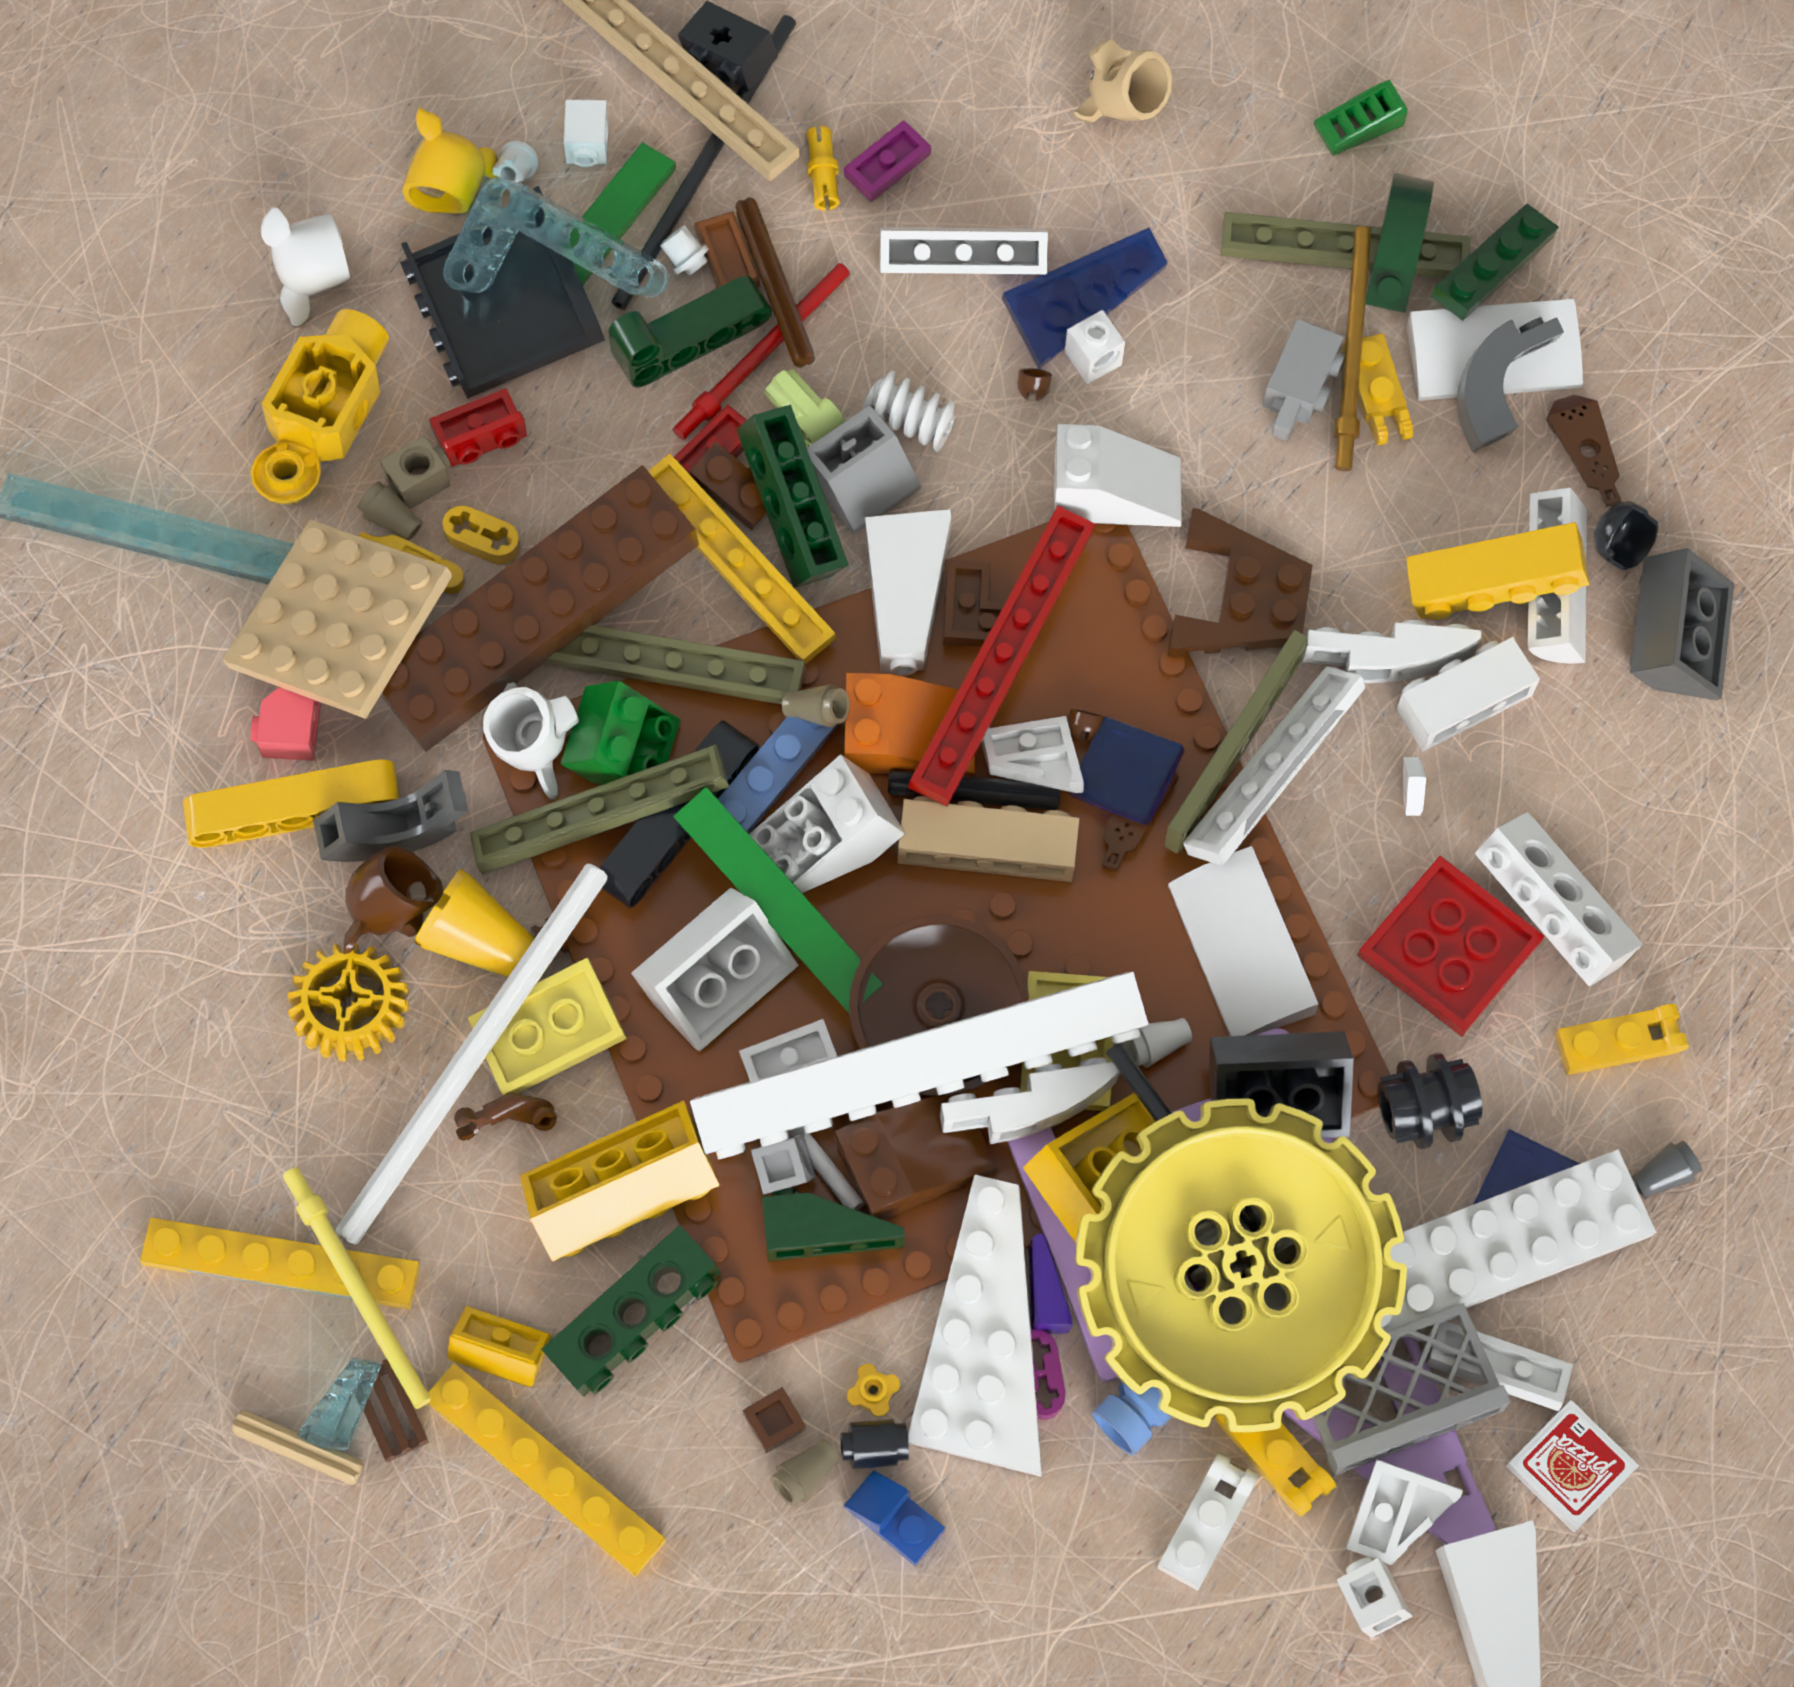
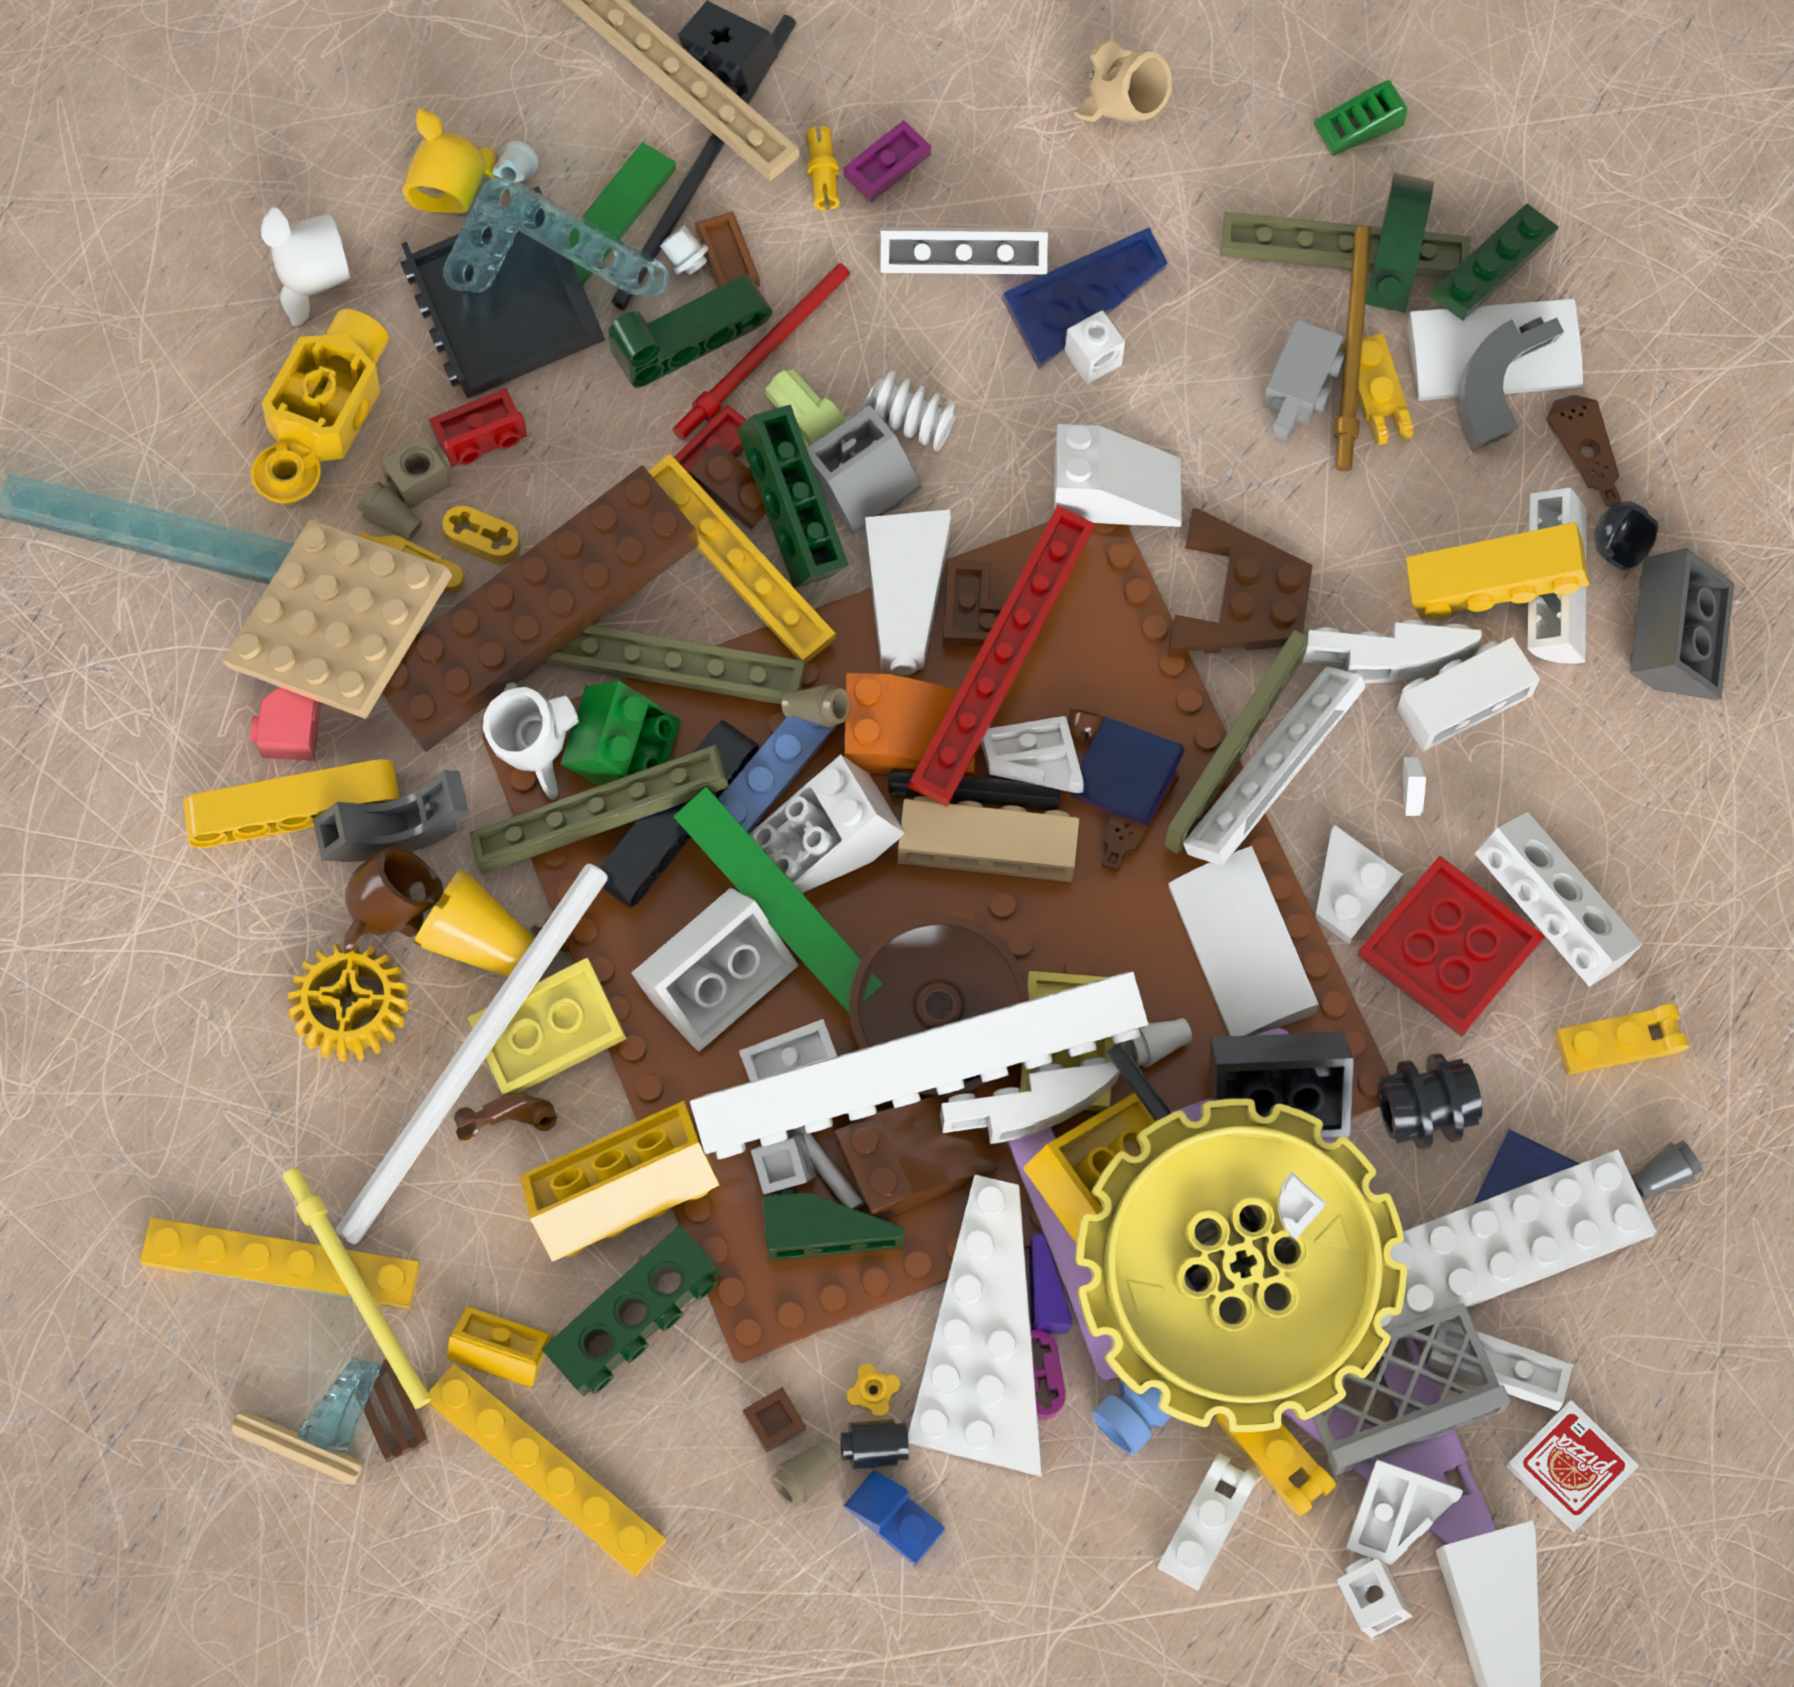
white brick [564,100,609,167] -> none
reddish brown axle [735,197,815,368] -> none
reddish brown hinge [1017,368,1052,401] -> none
none -> white tile [1278,1172,1327,1239]
none -> white wing [1314,825,1403,944]

